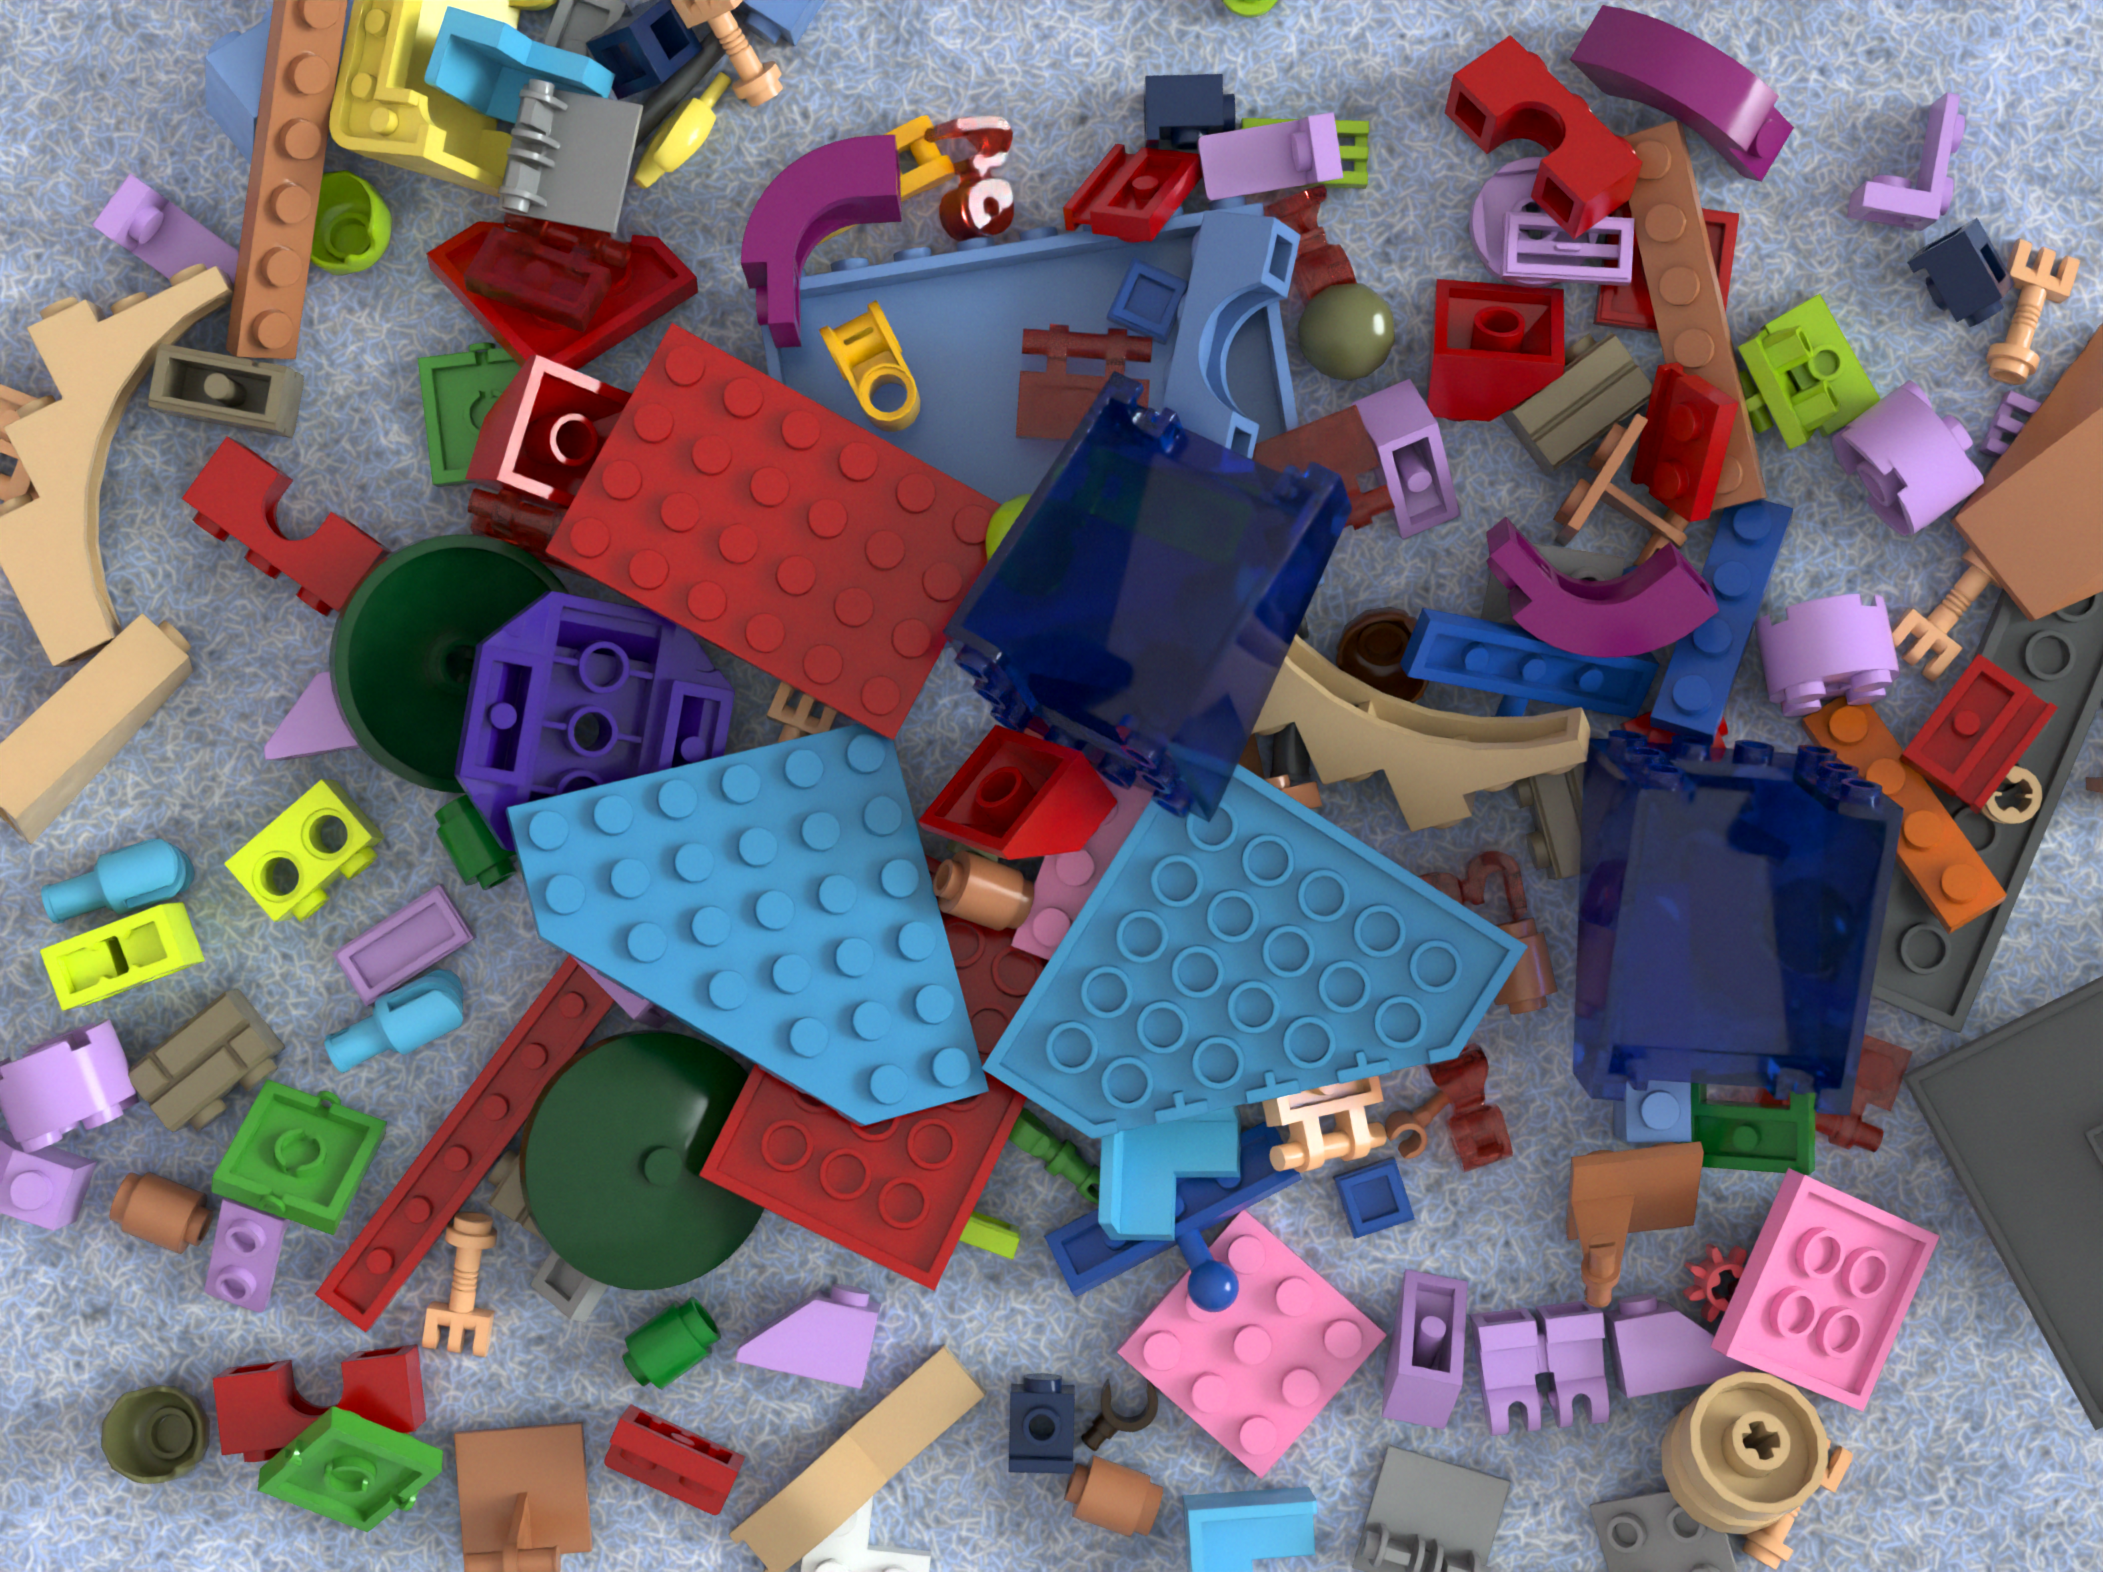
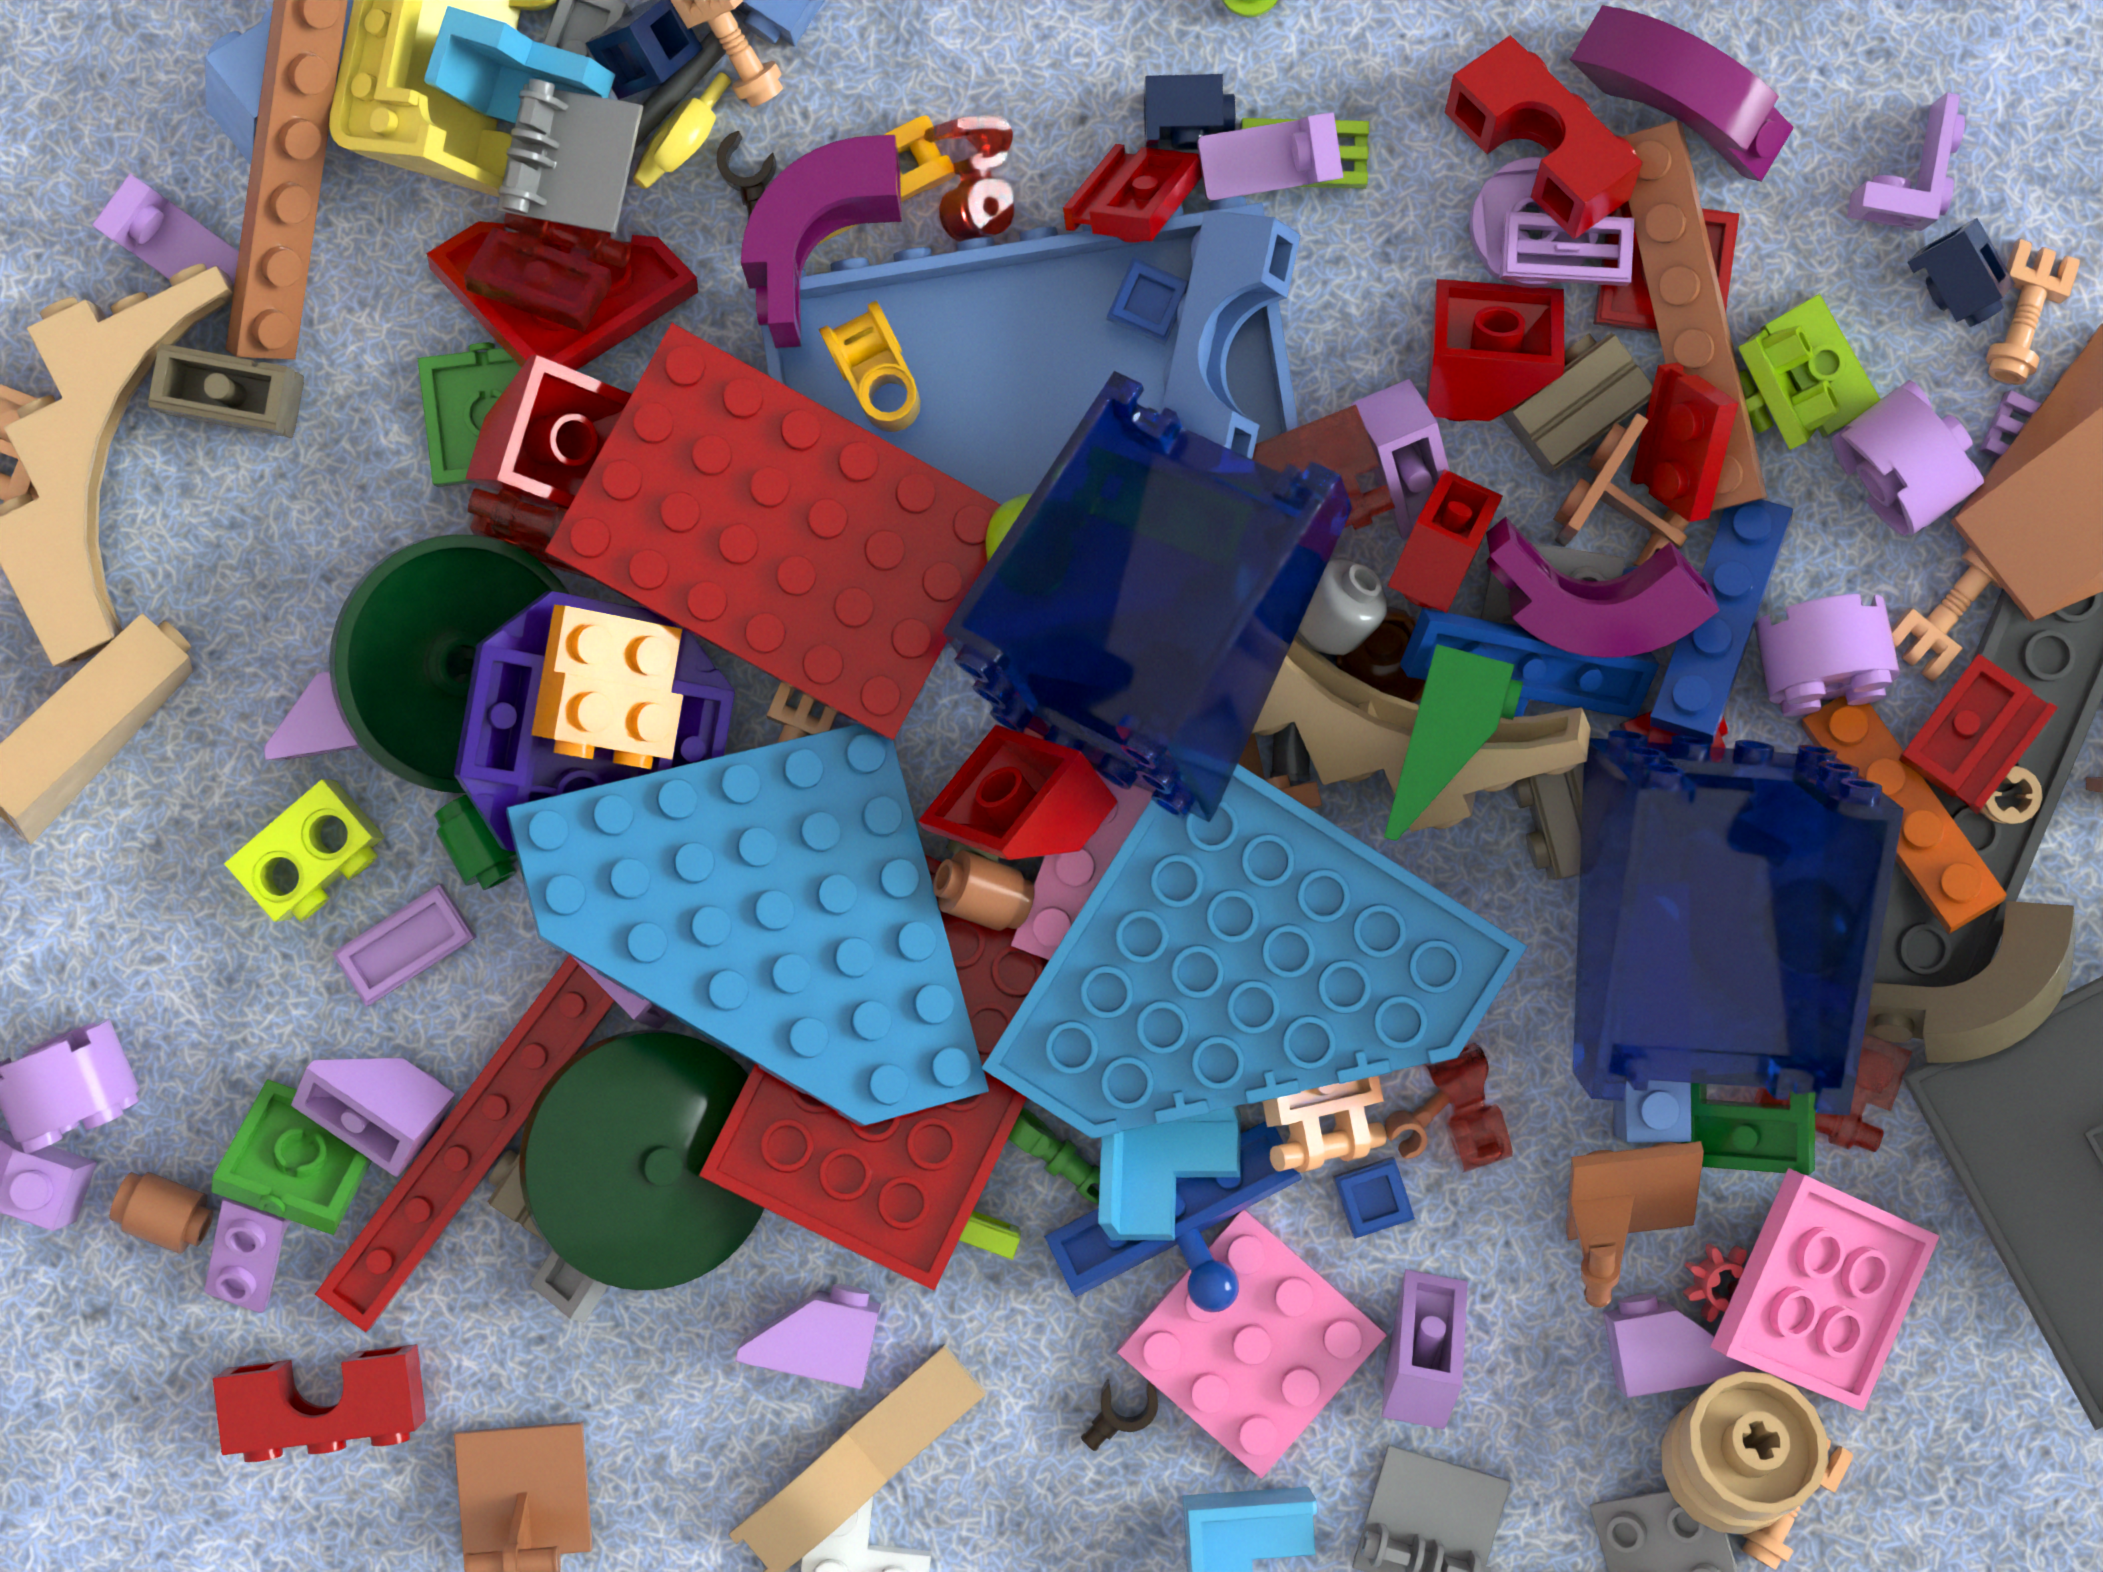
neon yellow brick [40,902,205,1011] -> none
medium azure arm [41,839,194,924] -> none
olive hair [101,1385,210,1484] -> none
dark tan brick [128,989,285,1133] -> none
red arch [181,436,392,617] -> none
bright green plate [257,1406,443,1533] -> none
lime hair [310,170,393,276] -> none
medium azure arm [324,969,463,1073] -> none
light nougat hinge [422,1212,497,1358] -> none
red bracket [604,1404,746,1515] -> none
green brick [622,1297,721,1390] -> none
dark blue brick [1008,1373,1075,1474] -> none
clear red plate [1016,324,1153,447] -> none
nougat brick [1064,1455,1163,1537] -> none
clear red leg [1264,184,1357,308] -> none
olive hair [1298,283,1395,381] -> none
clear red leg [1418,850,1527,921] -> none
lavender legs [1469,1301,1610,1436] -> none
nougat brick [1494,917,1558,1015] -> none
none -> lavender slope [291,1058,455,1177]
none -> plate [531,605,683,769]
none -> dark brown piece [717,131,776,220]
none -> light grey head [1291,558,1387,655]
none -> green slope [1383,644,1523,841]
none -> red brick [1387,469,1503,613]
none -> dark tan arch [1859,901,2076,1063]

